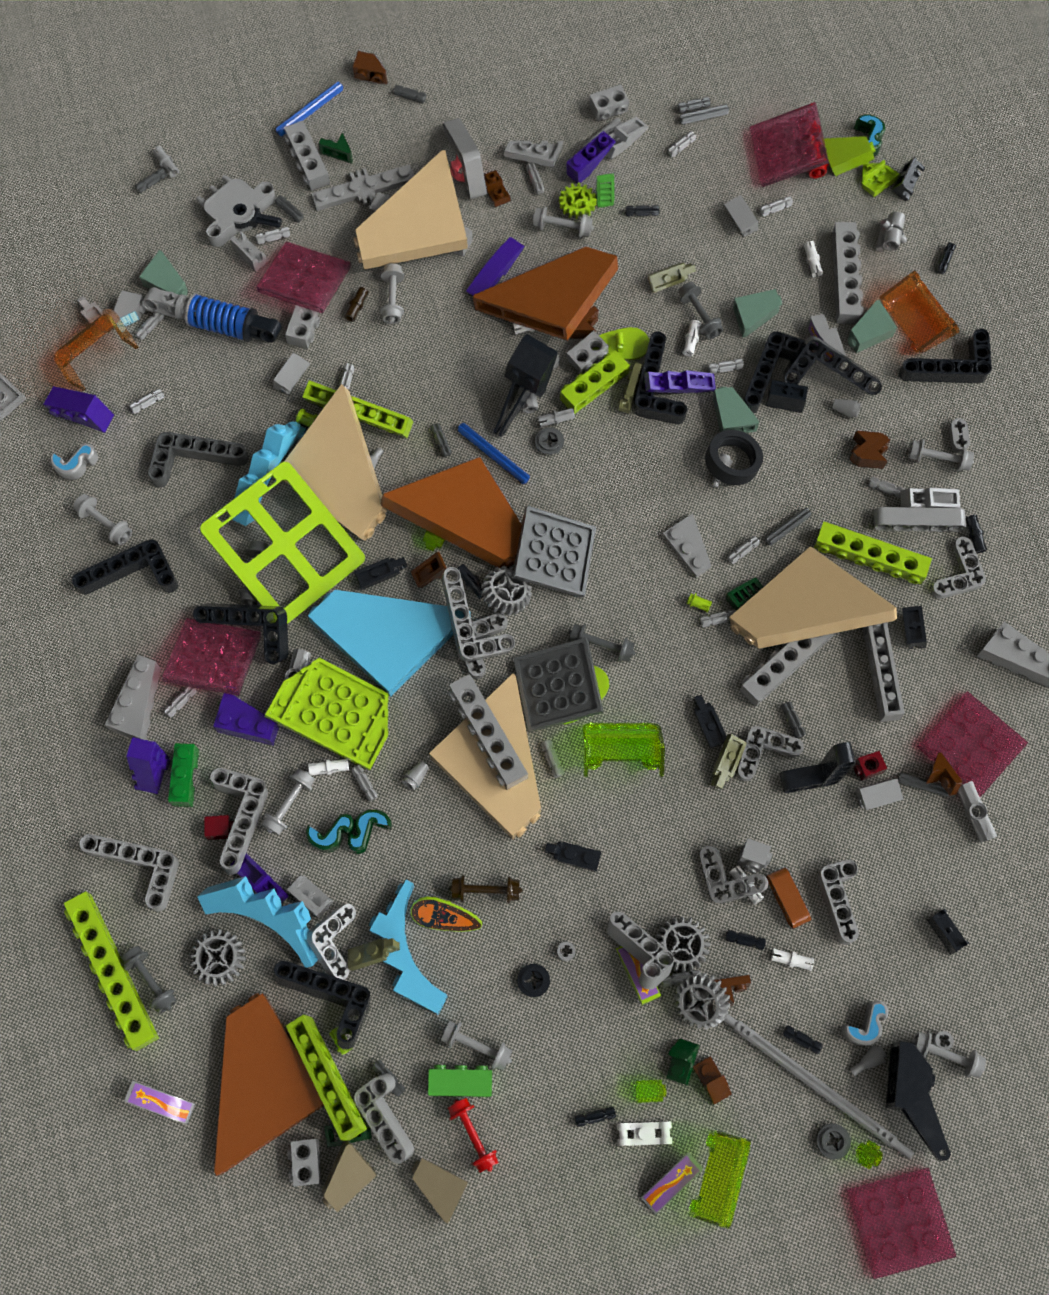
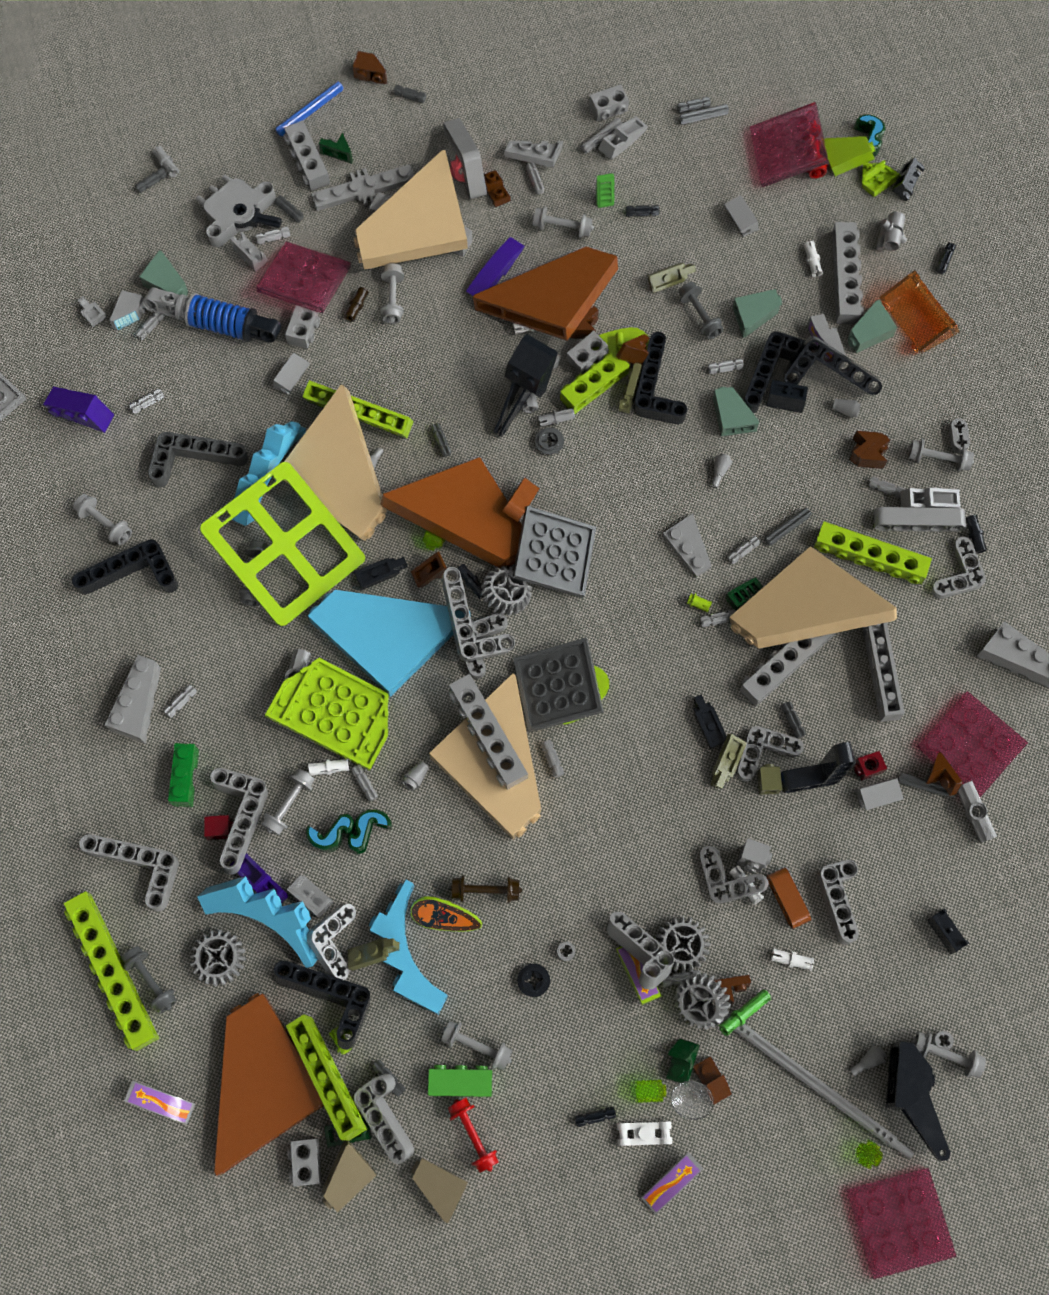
light grey animal [50,443,98,480] -> none
clear orange windscreen [54,309,139,391] -> none
dark purple wedge [126,737,170,794] -> none
clear pink piece [162,618,261,696] -> none
black beam [193,603,288,665] -> none
dark purple wedge [213,690,279,746] -> none
lime bush [296,408,318,427] -> none
light grey axle [338,363,355,389] -> none
blue axle [457,423,530,484] -> none
black hinge [545,841,601,872] -> none
lime gear [559,183,597,219] -> none
dark purple slope [566,131,615,184] -> none
dark grey piece [569,624,636,662] -> none
clear neon green windscreen [583,723,665,777] -> none
dark purple slope [644,370,716,393] -> none
light grey axle [667,131,696,157] -> none
white pin [683,320,701,357] -> none
clear neon green windscreen [689,1130,751,1229] -> none
black tyre [705,430,763,485] -> none
black axle [726,930,766,950] -> none
light grey axle [760,196,793,216] -> none
black axle [783,1025,823,1054] -> none
dark grey gear [816,1124,851,1159] -> none
light grey animal [841,1000,889,1046] -> none
black beam [899,328,992,383] -> none
black hinge [902,606,927,649] -> none
none -> dark orange beam [502,478,540,522]
none -> reddish brown slope [616,334,650,365]
none -> clear dish [671,1081,714,1120]
none -> bright green pin [719,989,771,1036]
none -> olive brick [757,764,782,795]

